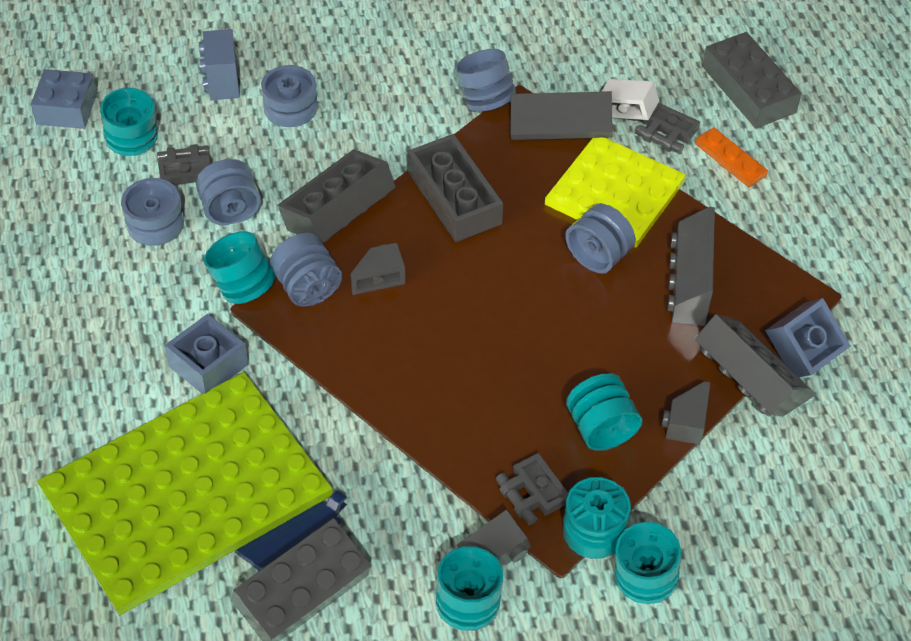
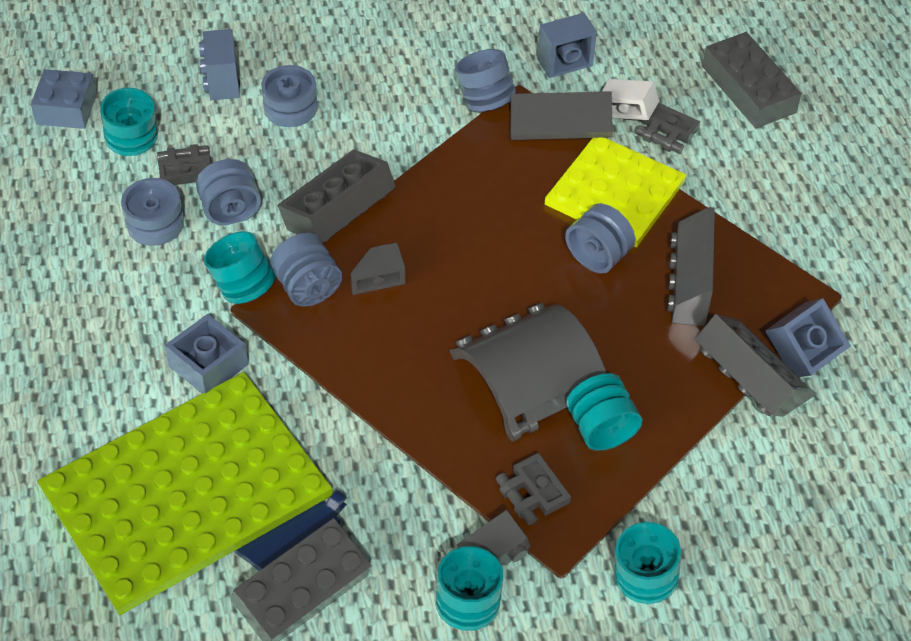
dark grey brick [407,134,503,242] -> none
teal wheel [563,477,631,559] -> none
dark grey slope [662,382,710,446] -> none
orange plate [695,127,768,188] -> none
none -> dark grey hinge [449,302,607,442]
none -> sand blue brick [537,13,597,78]

